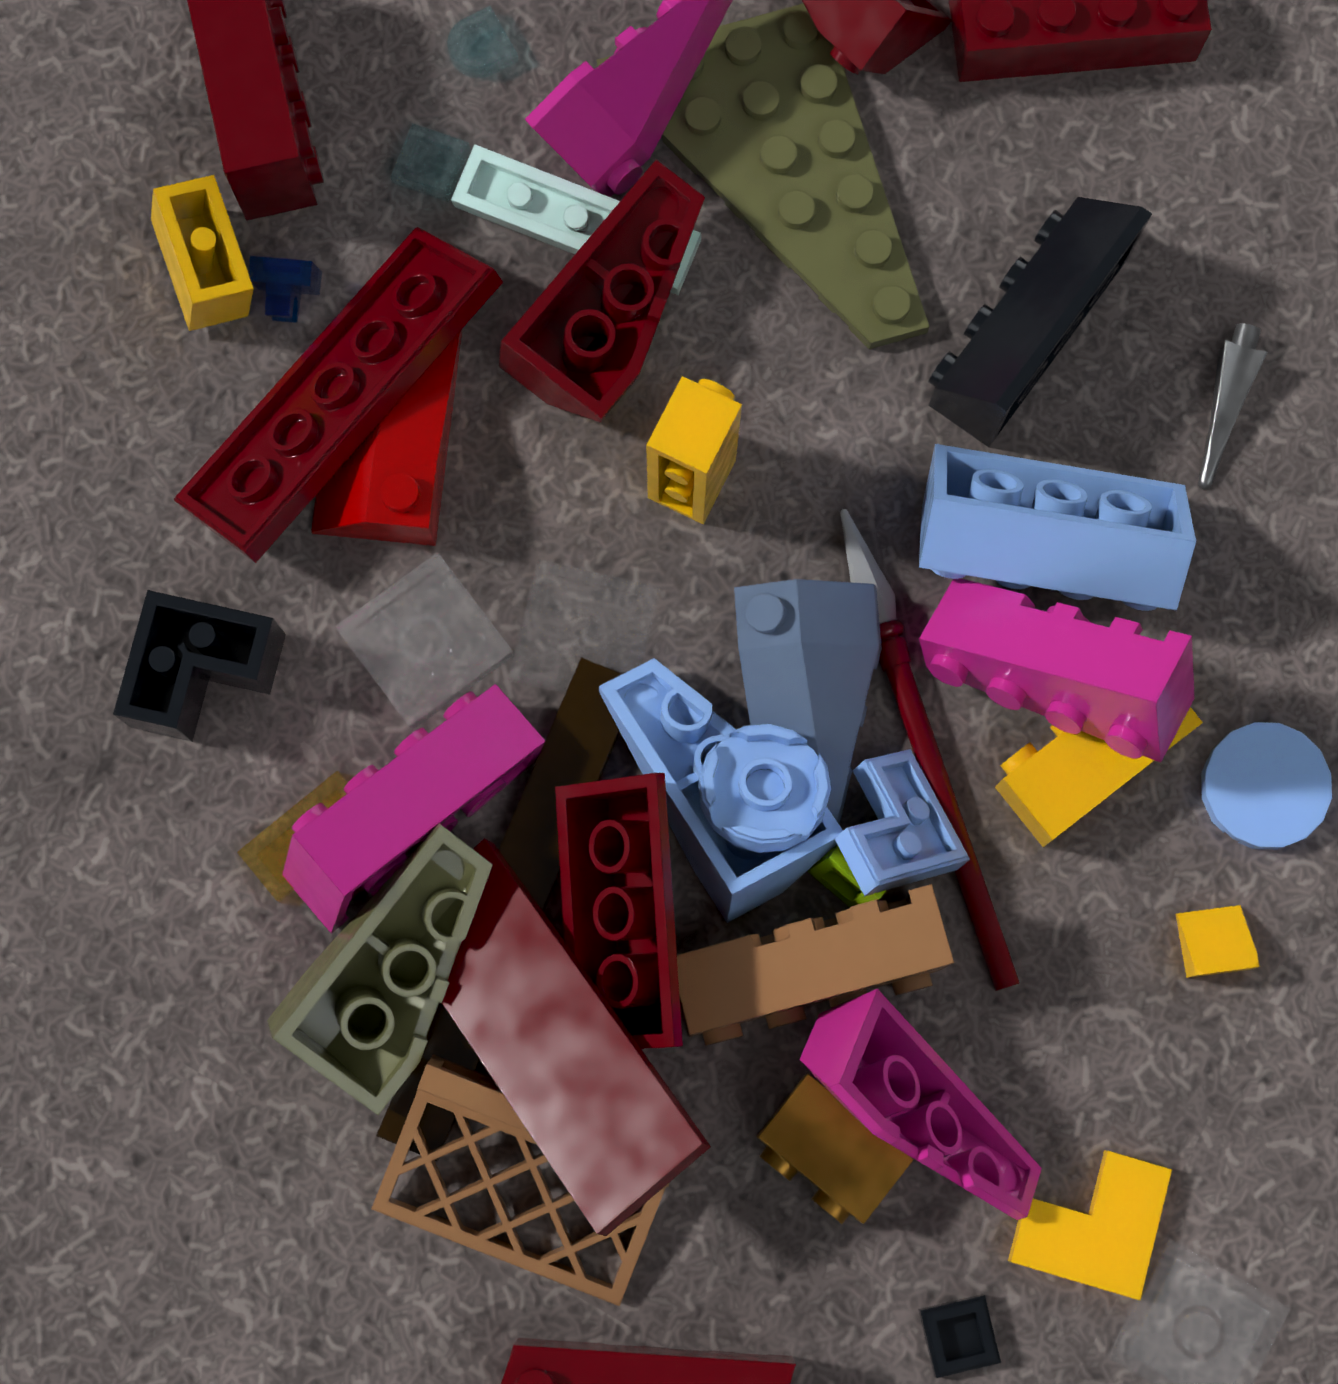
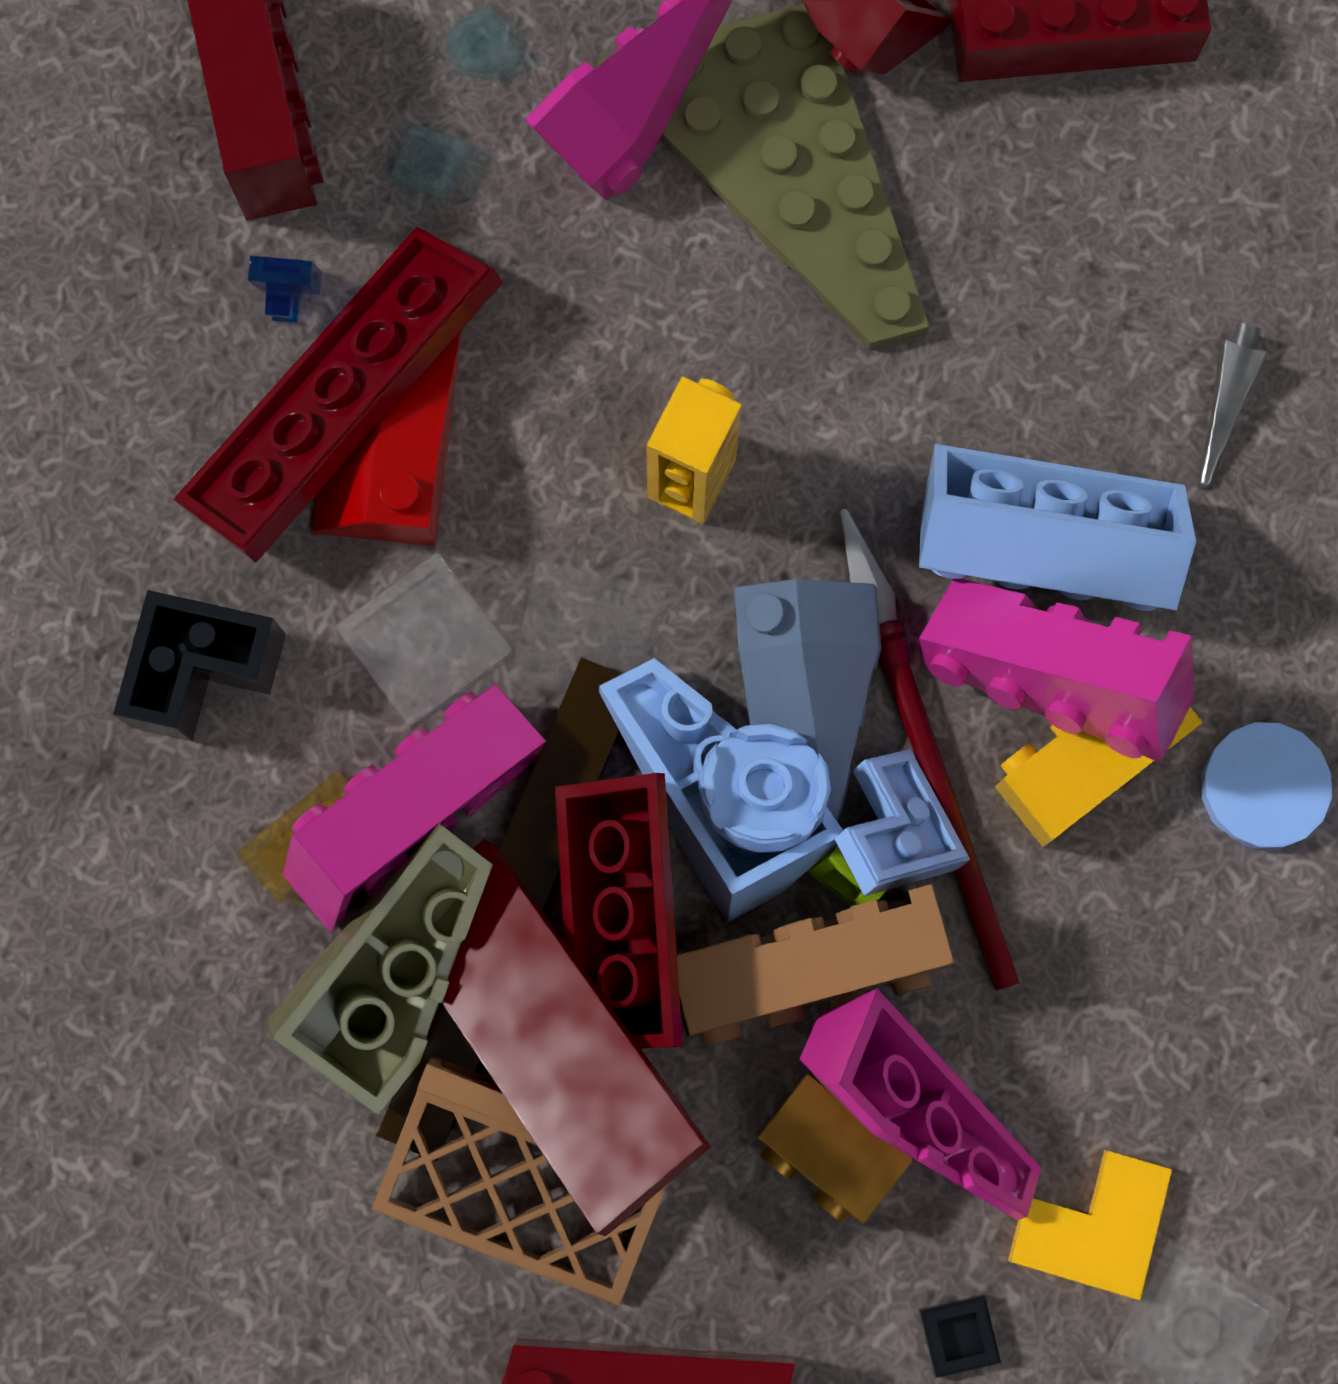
yellow brick [151,175,254,331] -> none
light aqua plate [451,144,701,295] -> none
dark red wedge [499,160,705,422] -> none
black slope [928,197,1152,447] -> none
yellow slope [1175,905,1260,978] -> none

